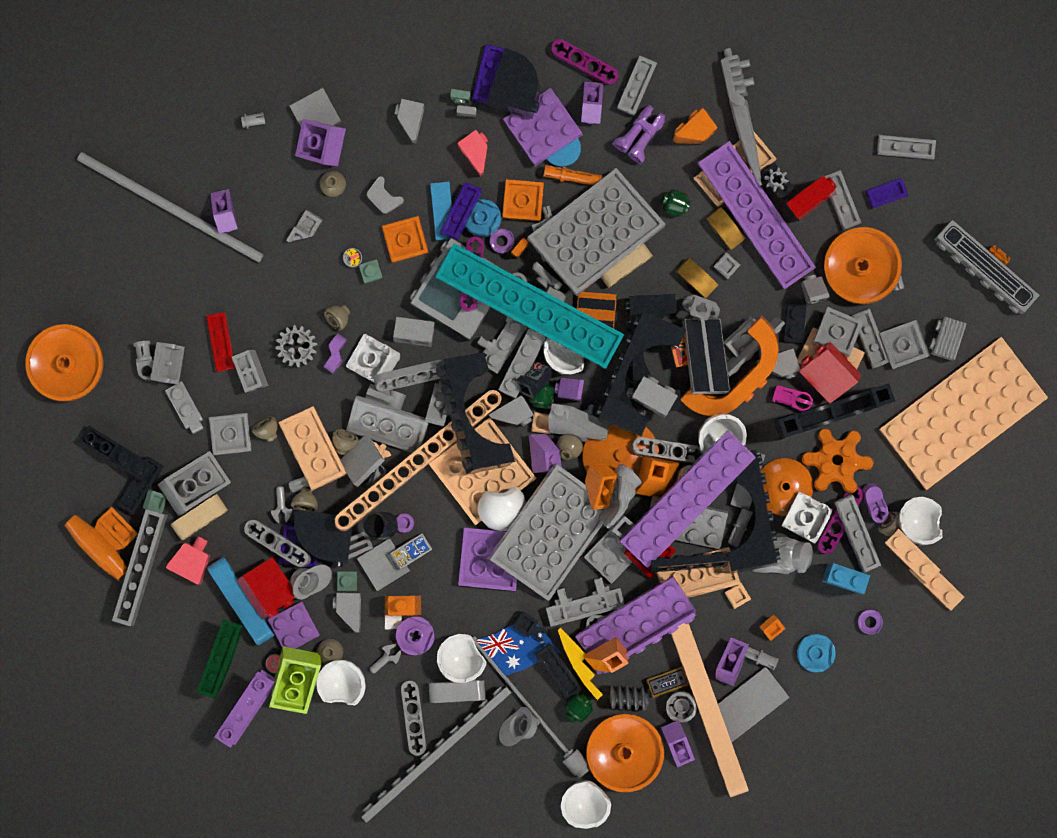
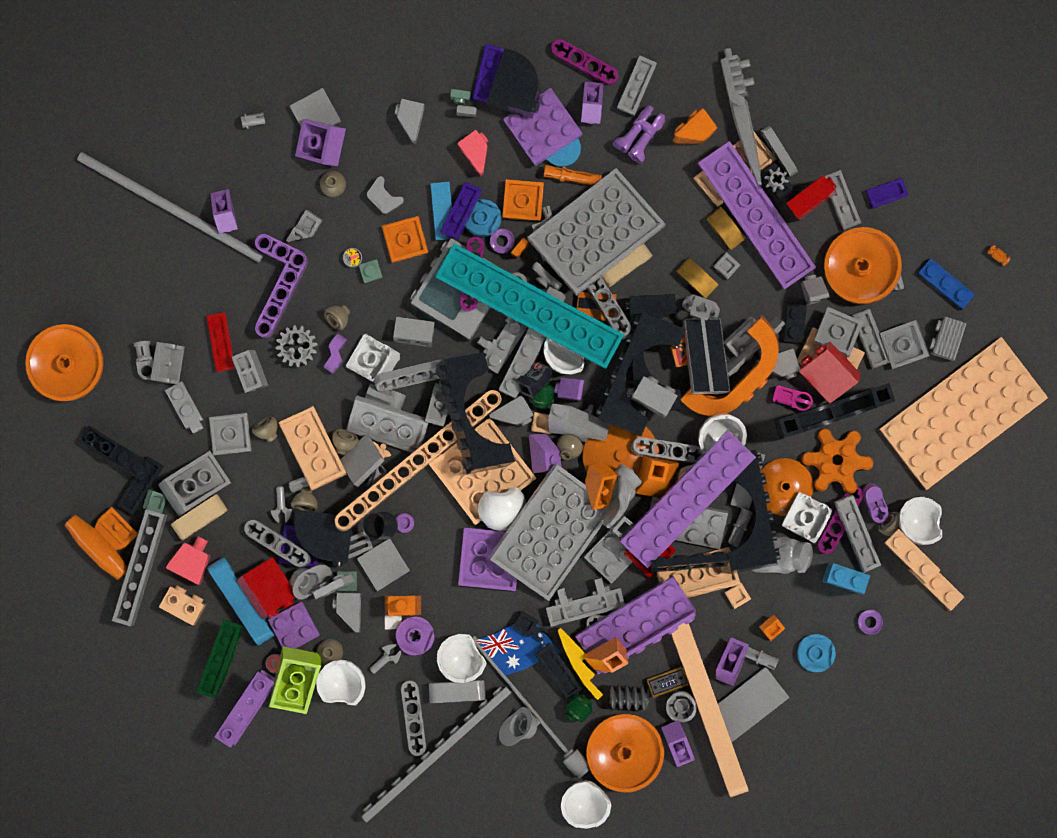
tile [390,534,432,570] -> none
dark green head [661,189,690,217] -> none
light grey tile [877,135,936,160] -> none
brick [934,220,1039,314] -> none
none -> light nougat brick [159,585,206,625]
none -> medium lavender beam [255,234,308,338]
none -> light grey plate [313,574,355,599]
none -> light grey beam [586,277,631,339]
none -> light grey beam [760,126,798,178]
none -> blue plate [918,258,975,310]

